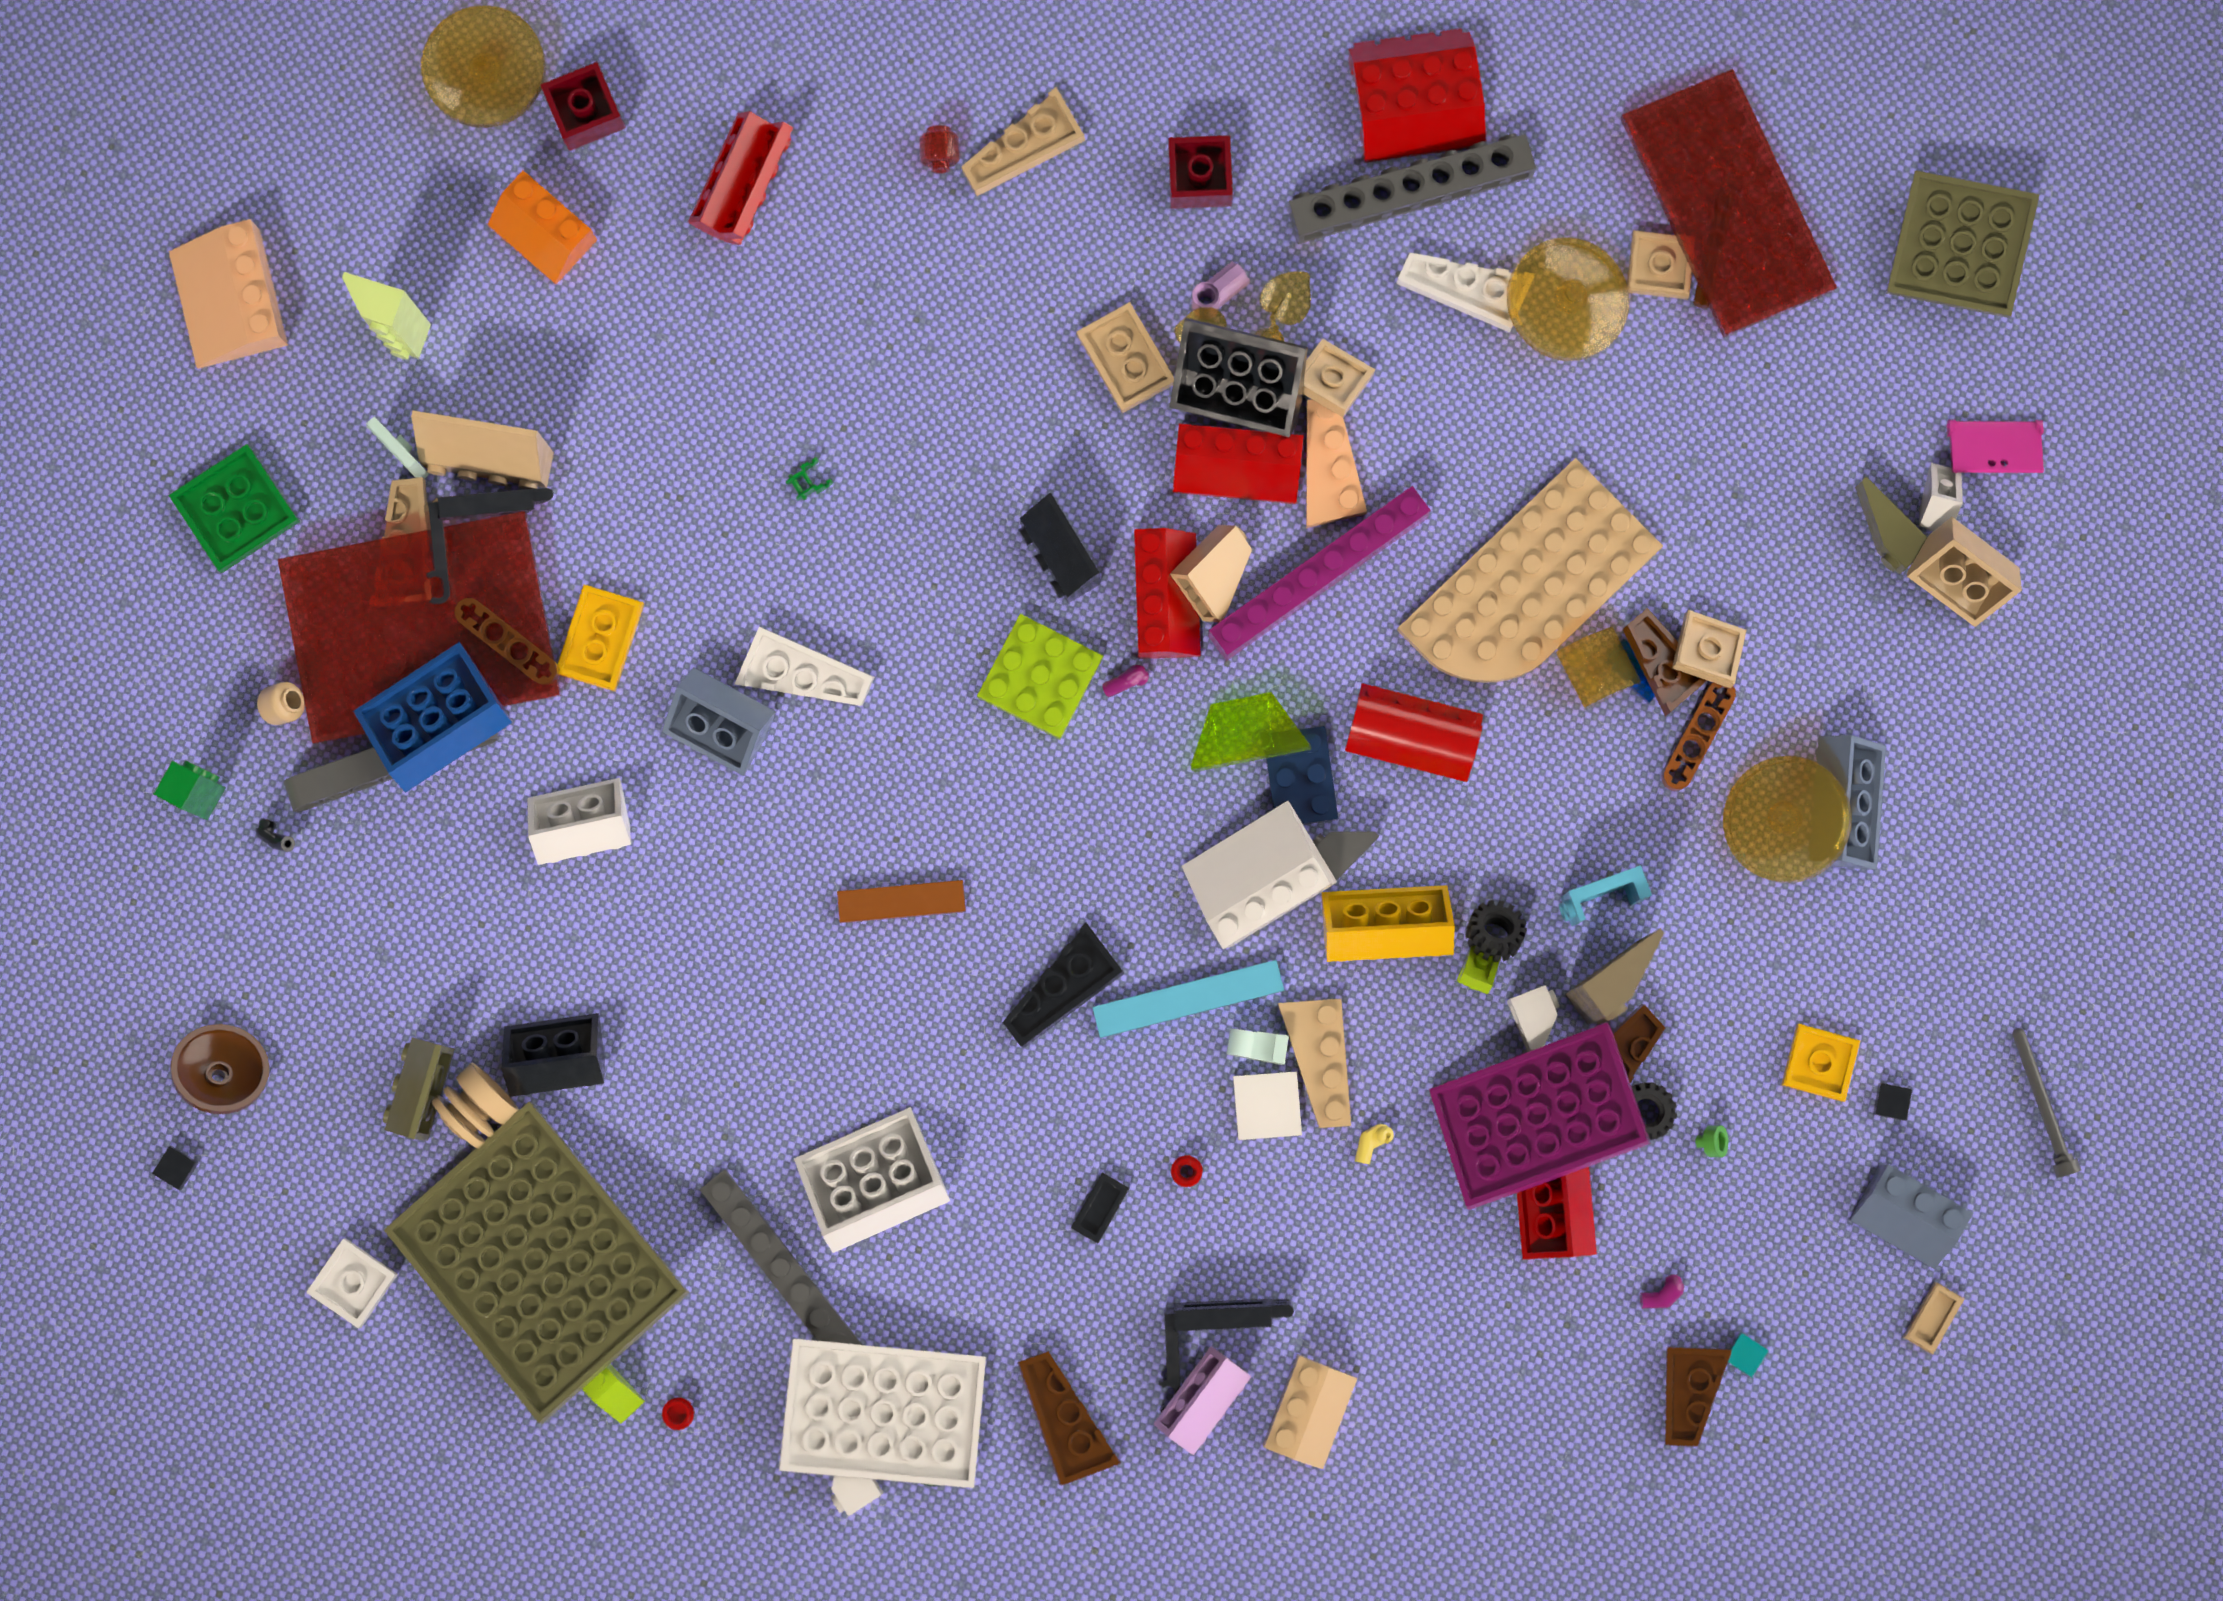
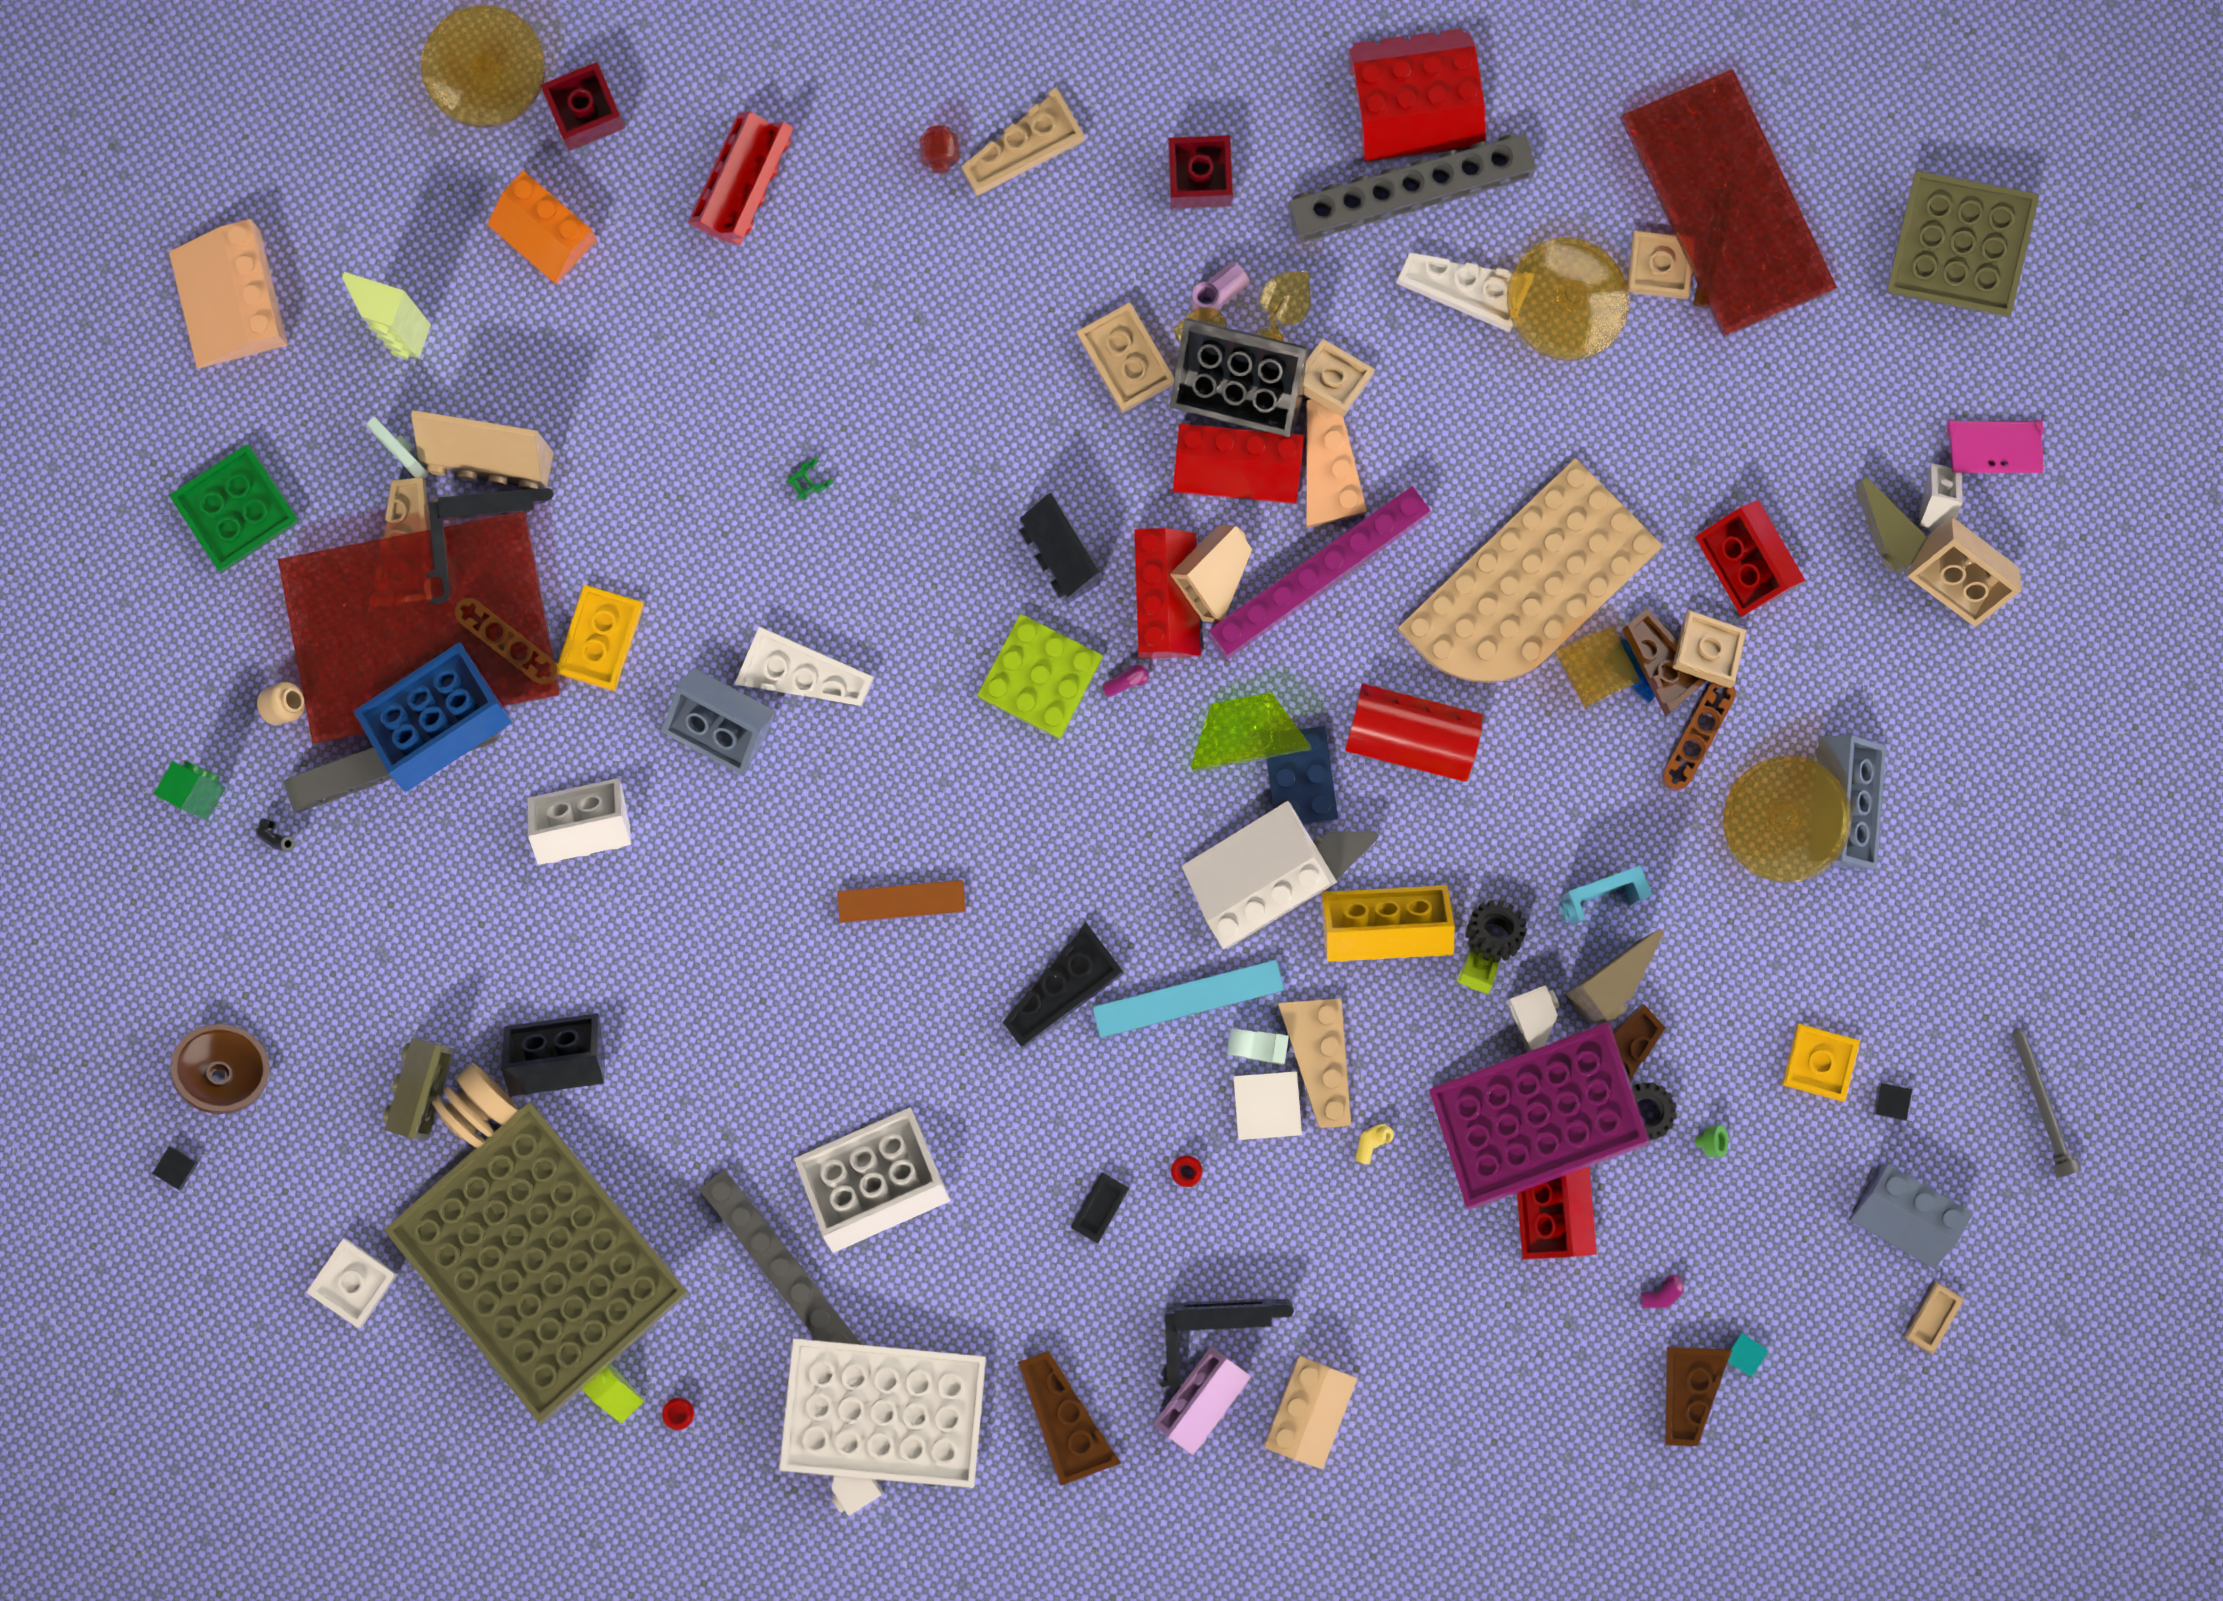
none -> red slope [1695,500,1806,617]

